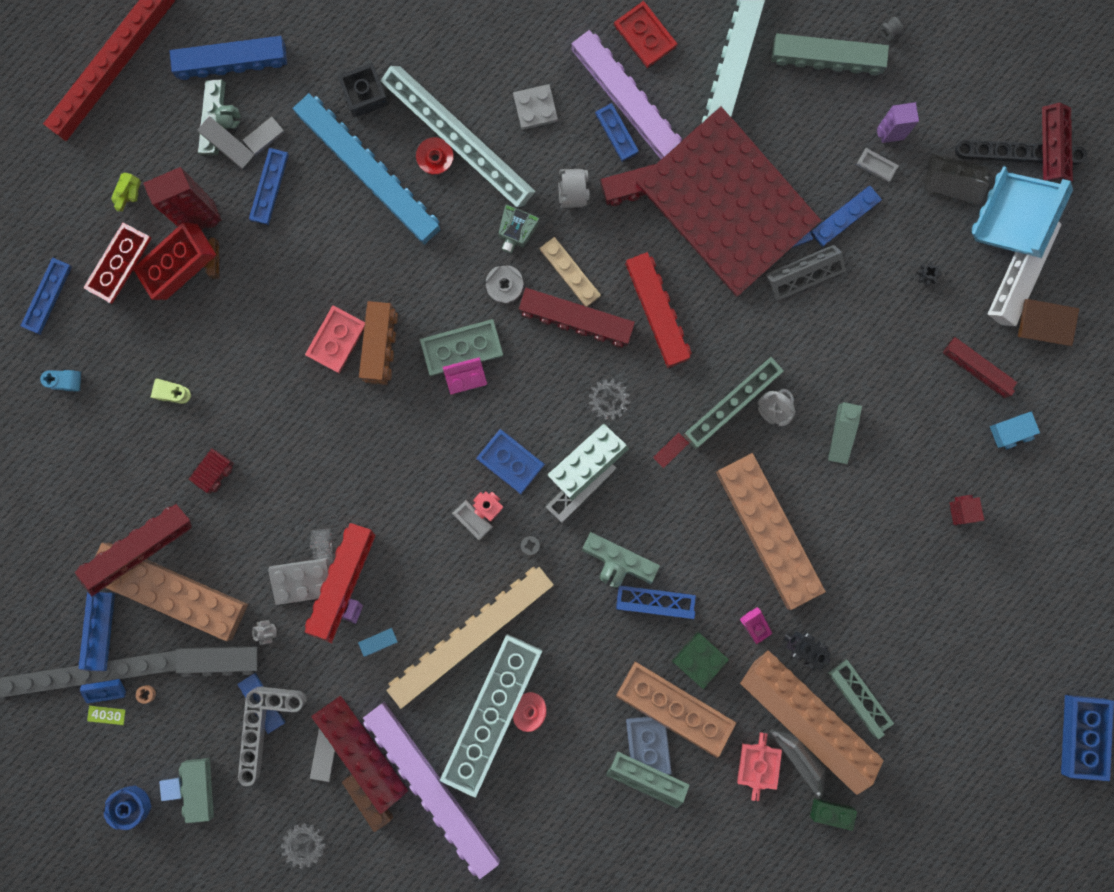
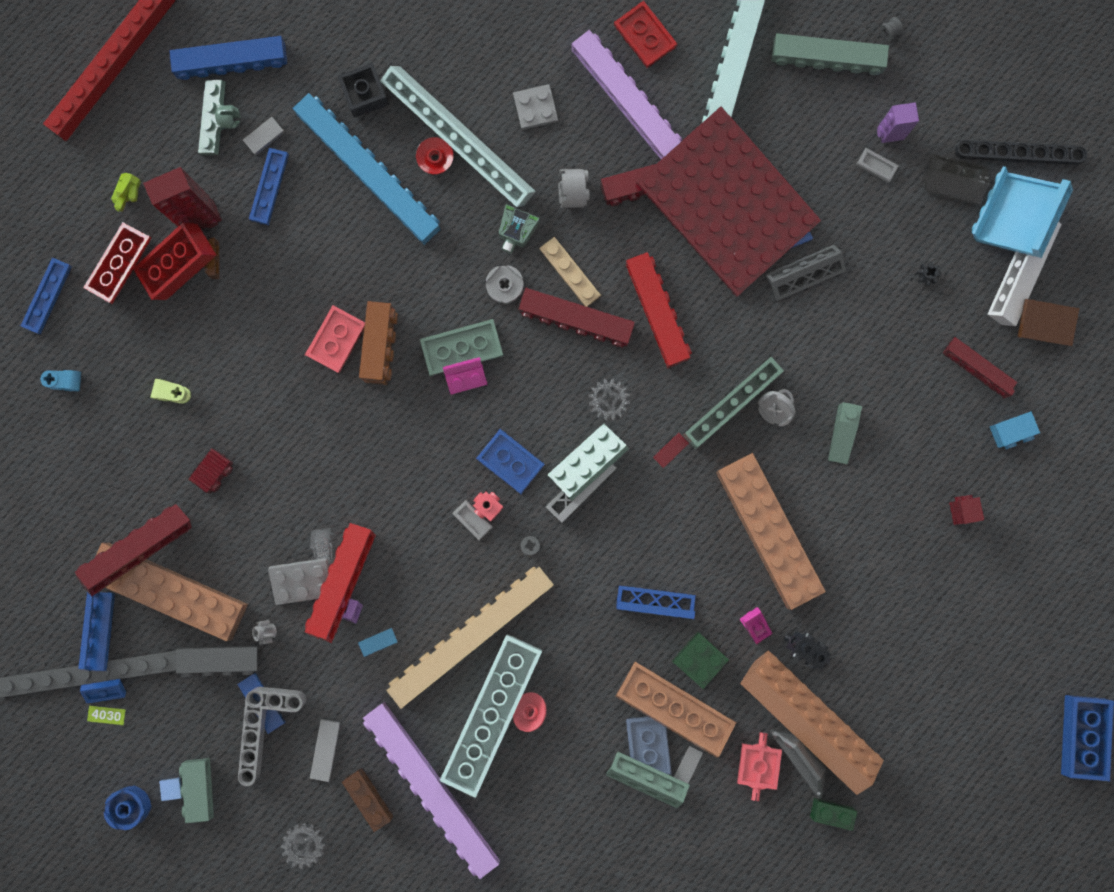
nougat bush [136,685,156,704] -> none
light grey tile [197,116,255,169] -> none
dark red plate [311,696,408,814] -> none
sand green plate [581,532,660,587] -> none
blue plate [595,103,639,162] -> none
blue plate [810,186,882,247] -> none
sand green fence [828,659,894,739] -> none
dark red fence [1042,102,1073,182] -> none
none -> light grey sticker [674,746,703,784]

